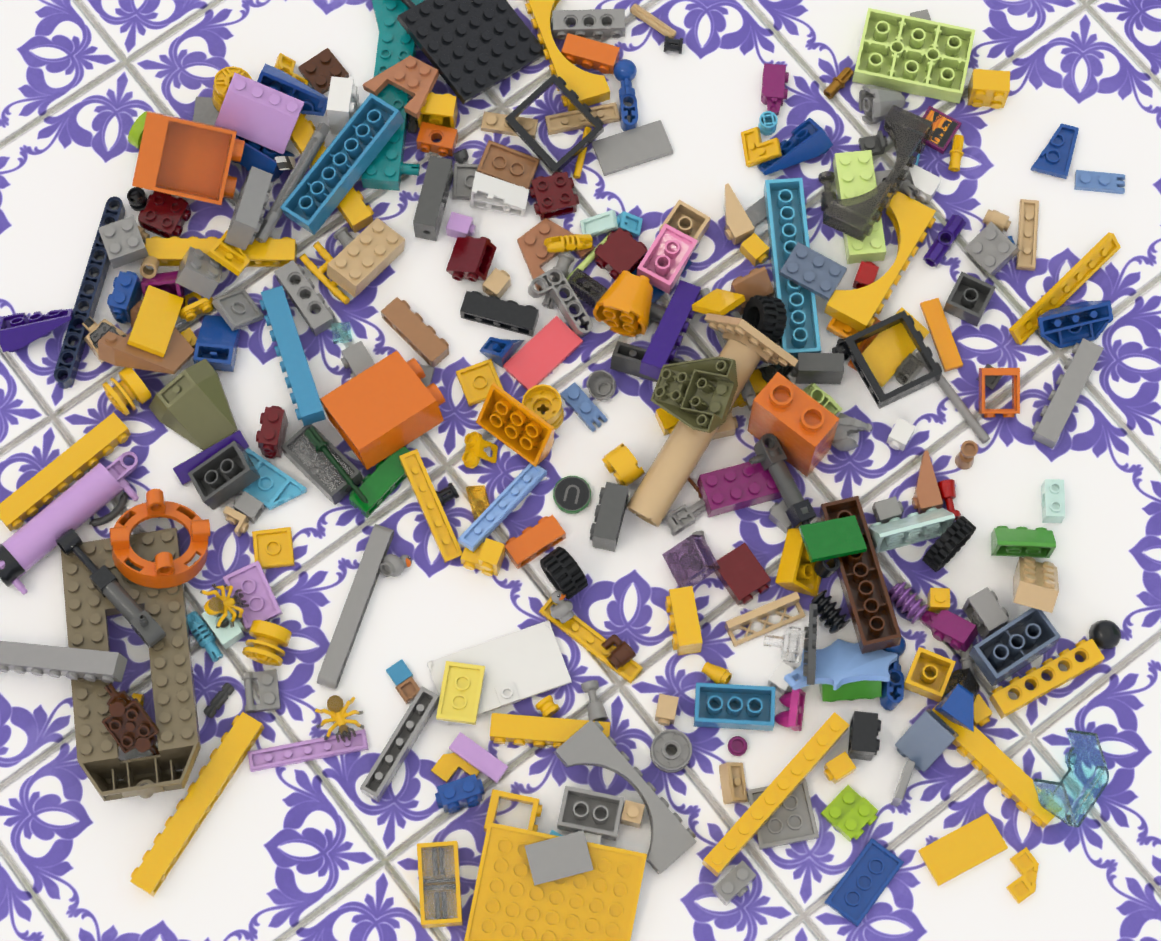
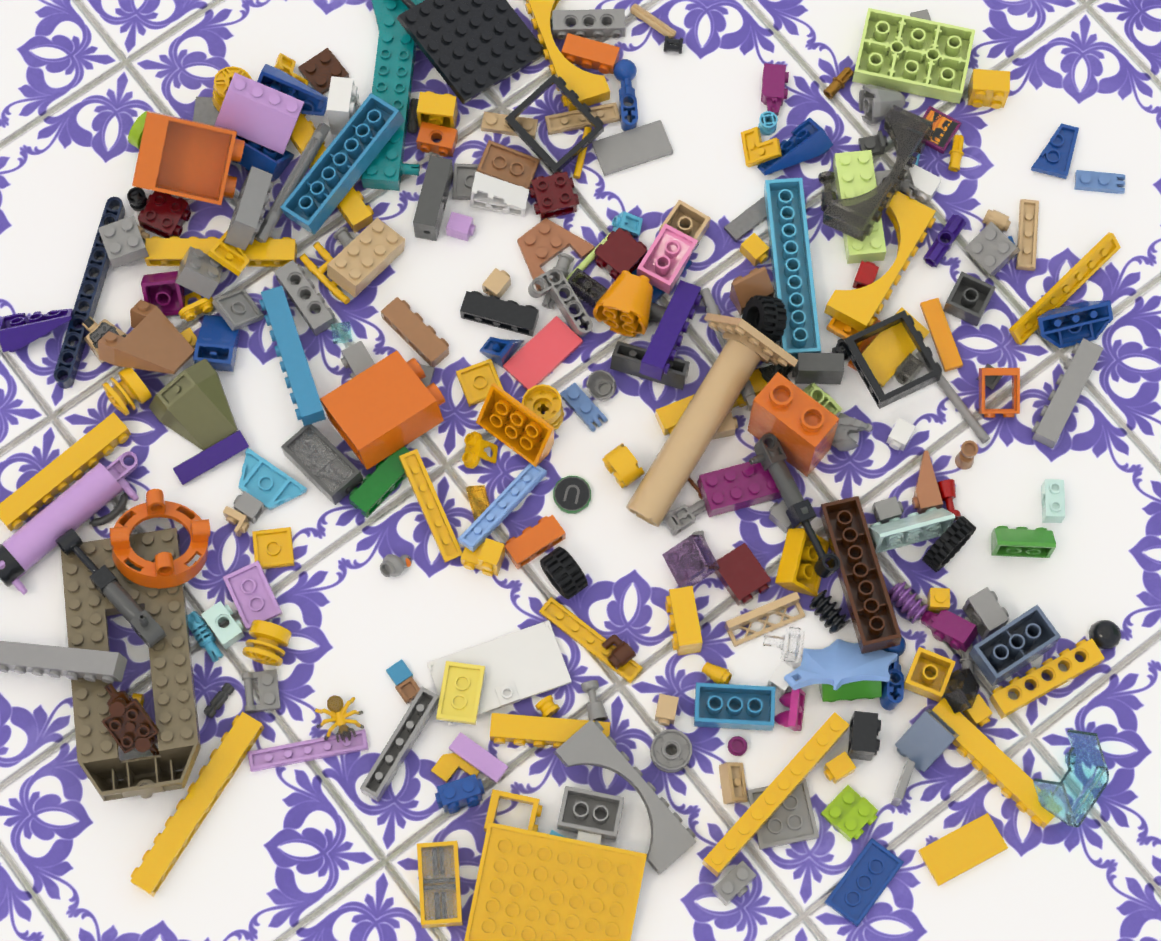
blue brick [107,271,143,324] -> none
yellow tile [127,285,184,357] -> none
tan beam [140,256,159,279] -> none
dark grey brick [188,441,260,510] -> none
animal [200,584,249,629] -> none
dark red brick [256,406,289,459] -> none
sticker [275,156,296,171] -> none
dark green piece [304,426,368,503] -> none
light grey beam [317,524,394,689] -> none
nougat wing [362,55,440,119] -> none
black bush [436,483,459,507] -> none
dark red brick [446,236,497,282] -> none
dark grey hinge [453,148,469,164] -> none
light grey tile [525,830,594,886] -> none
yellow hinge [543,234,593,253] -> none
light grey animal [550,590,575,623] -> none
light aqua tile [580,210,618,237] -> none
dark grey brick [590,482,629,552] -> none
tan brick [620,800,645,828] -> none
olive wedge [650,356,738,433] -> none
yellow tile [692,288,745,315] -> none
tan slope [724,183,755,245] -> none
sand blue plate [779,242,847,301] -> none
green tile [799,515,867,563] -> none
dark grey wing [803,604,818,685] -> none
blue slope [935,683,974,732] -> none
yellow tile [1006,847,1039,904] -> none
tan brick [1013,556,1059,613] -> none

